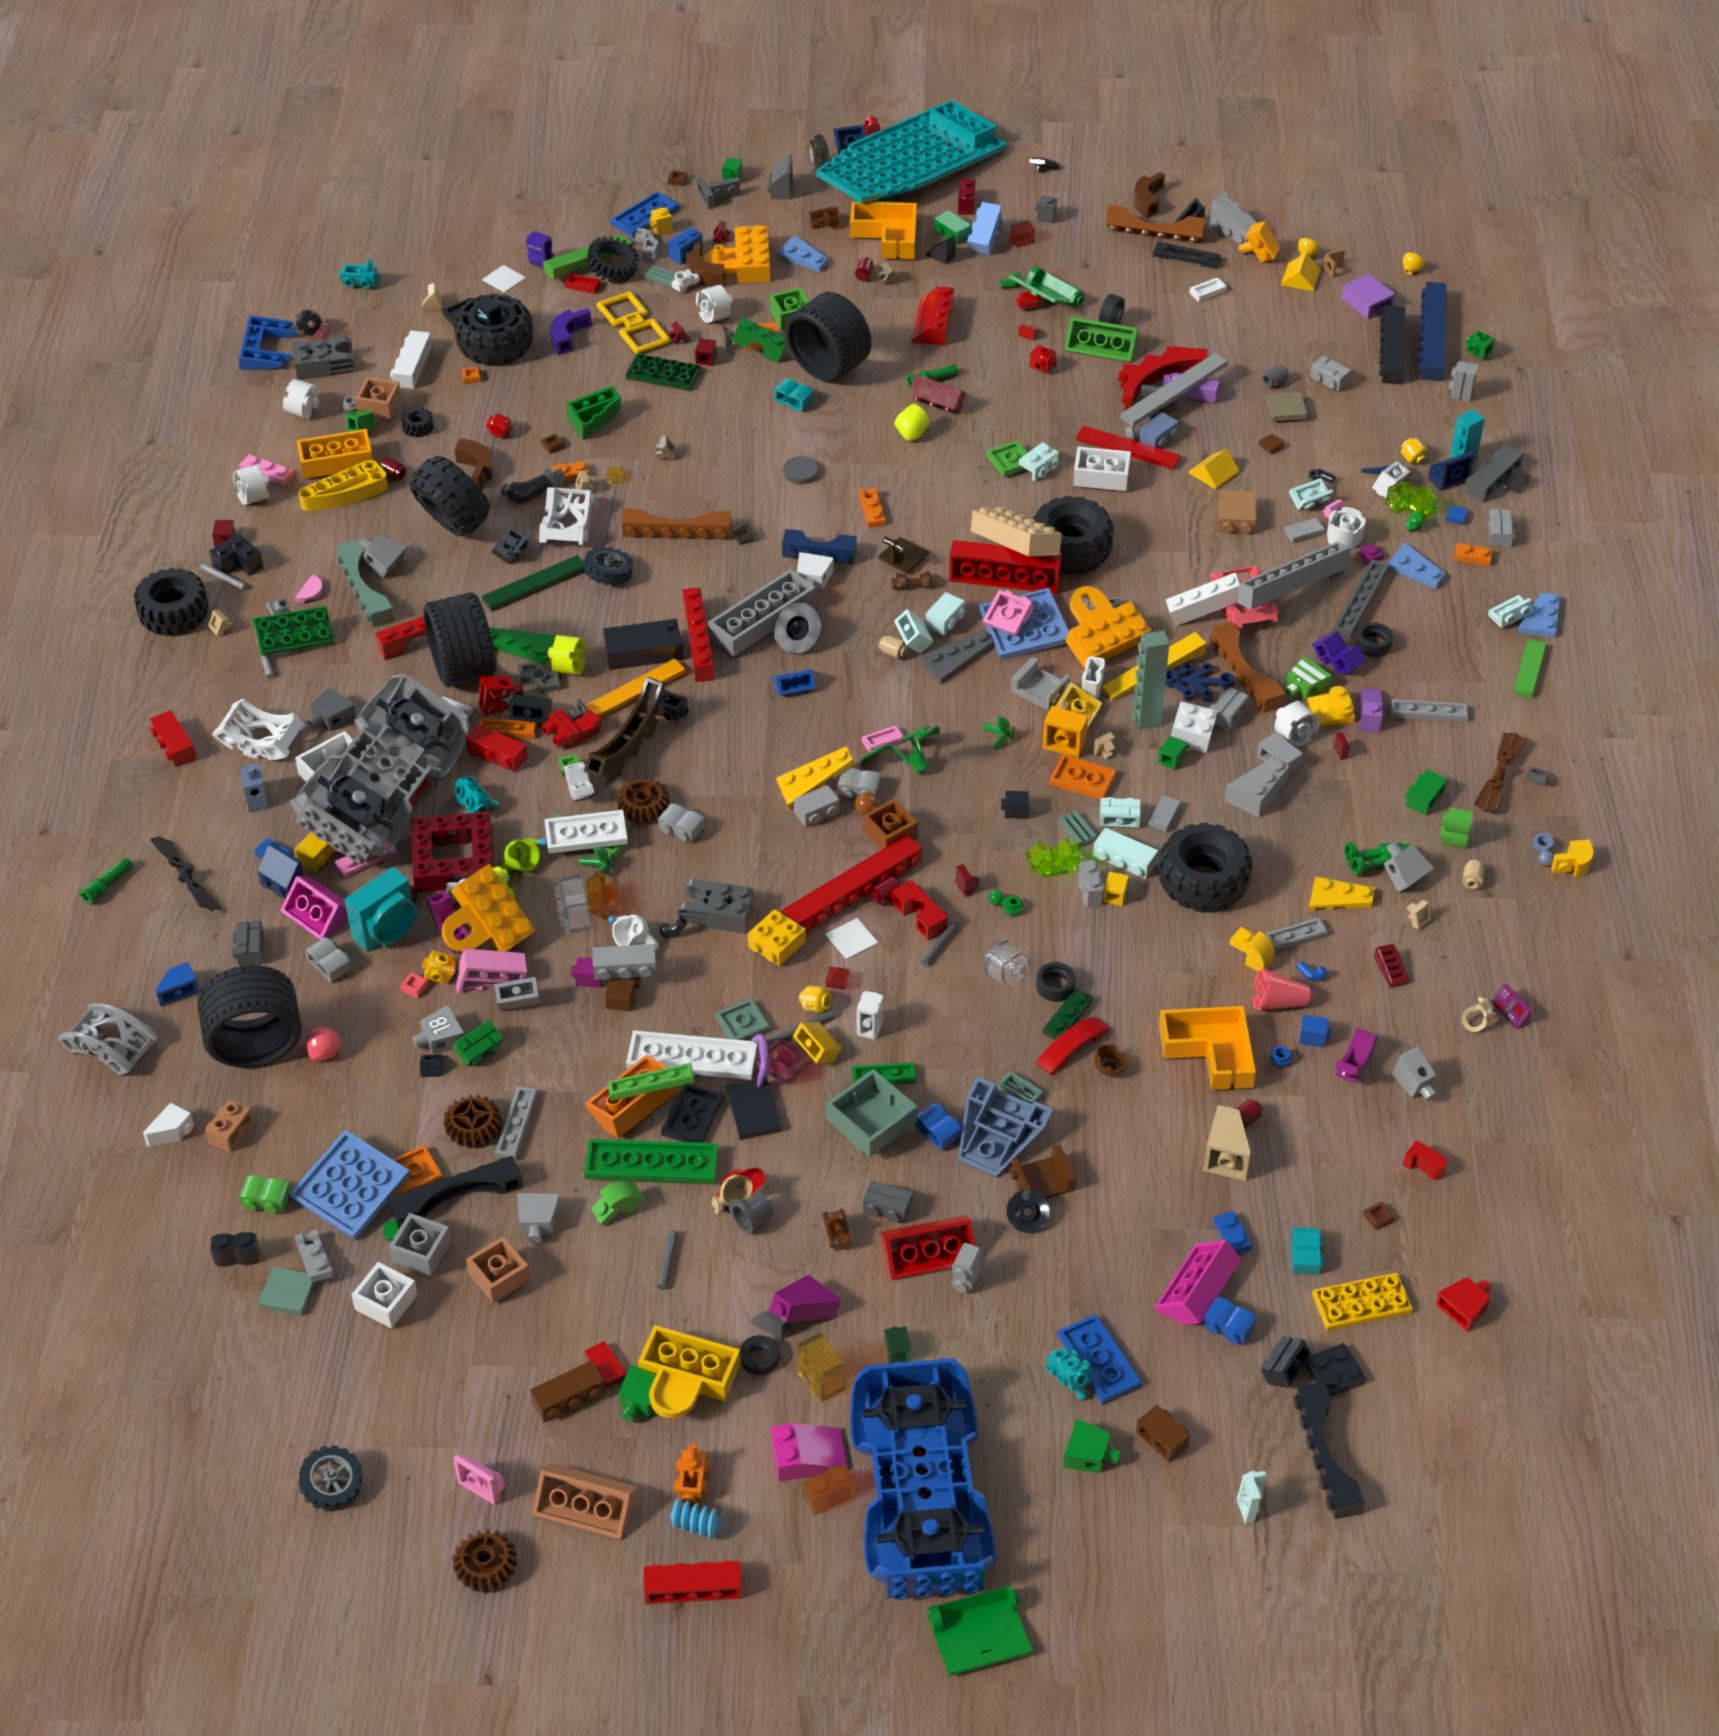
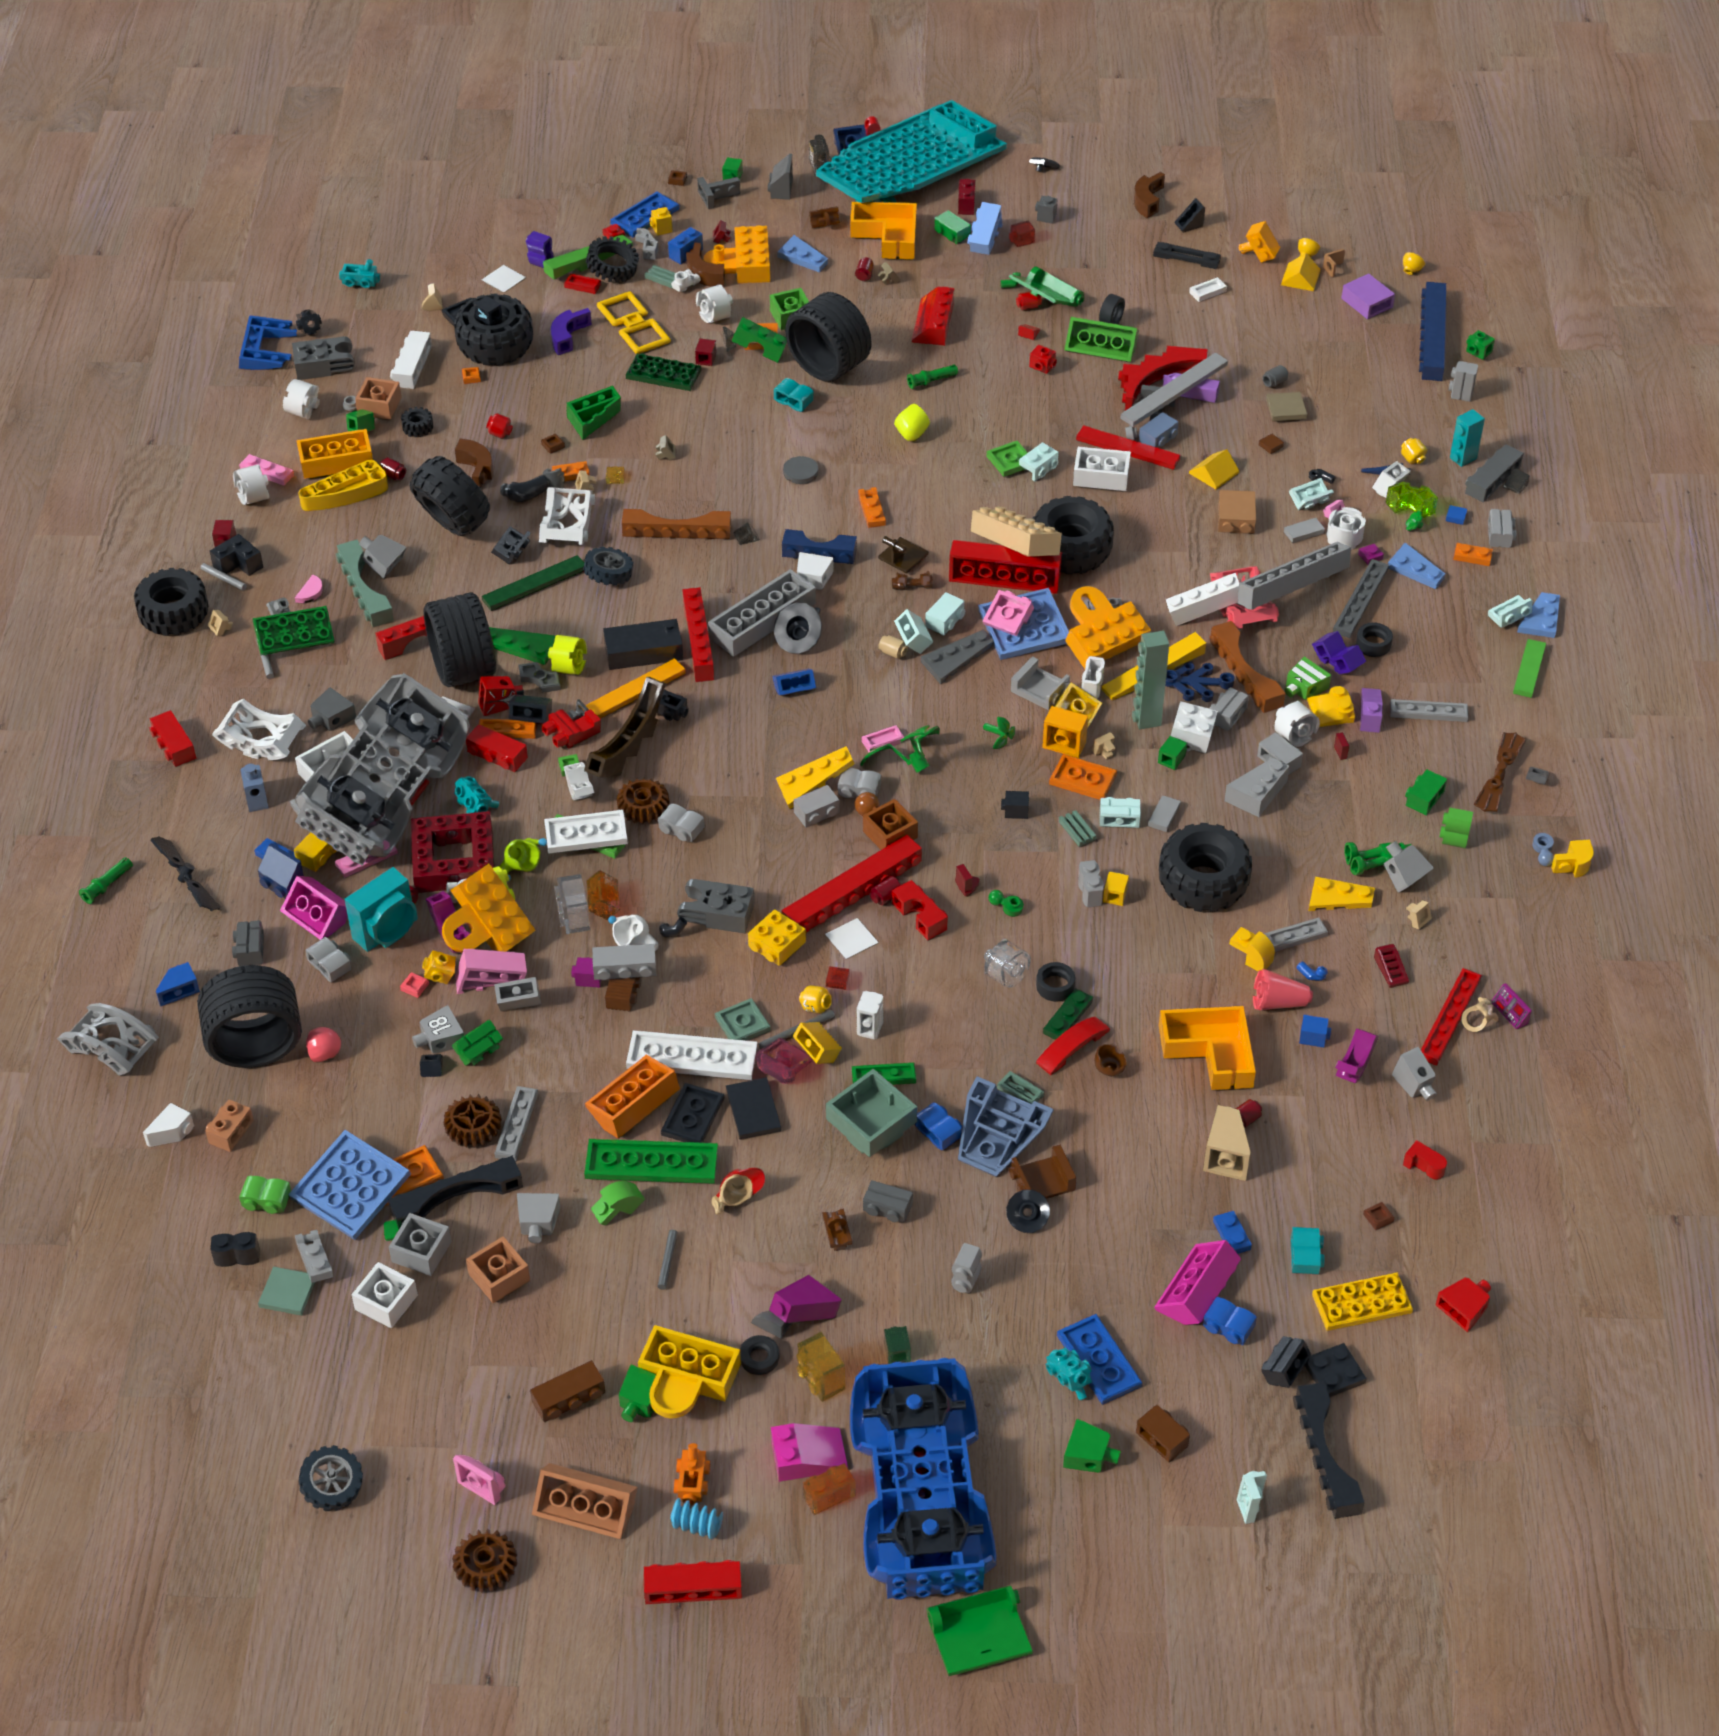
clear red tile [309,322,332,341] -> none
green plant [579,847,614,881] -> none
red tile [584,1341,627,1388] -> none
bright green tile [608,1063,695,1101] -> none
dark red tile [668,321,691,344] -> none
dark grey hat [729,1184,774,1234] -> none
medium lavender animal [752,1034,769,1087] -> none
red slope [880,1215,975,1280] -> none
dark red brick [908,374,967,414] -> none
dark grey bar [921,920,959,966] -> none
black slope [926,235,956,264] -> none
clear neon green brick [1025,837,1086,877] -> none
light aqua brick [1093,828,1158,879] -> none
dark orange arch [1105,204,1206,242] -> none
light grey wedge [1210,191,1257,244] -> none
blue plate [1270,1046,1292,1066] -> none
light grey brick [1310,356,1352,392] -> none
black brick [1379,306,1405,385] -> none
dark blue slope [1428,451,1475,491] -> none
tan brick [1462,860,1484,889] -> none
none -> red plate [602,224,625,239]
none -> red tile [1421,968,1482,1066]

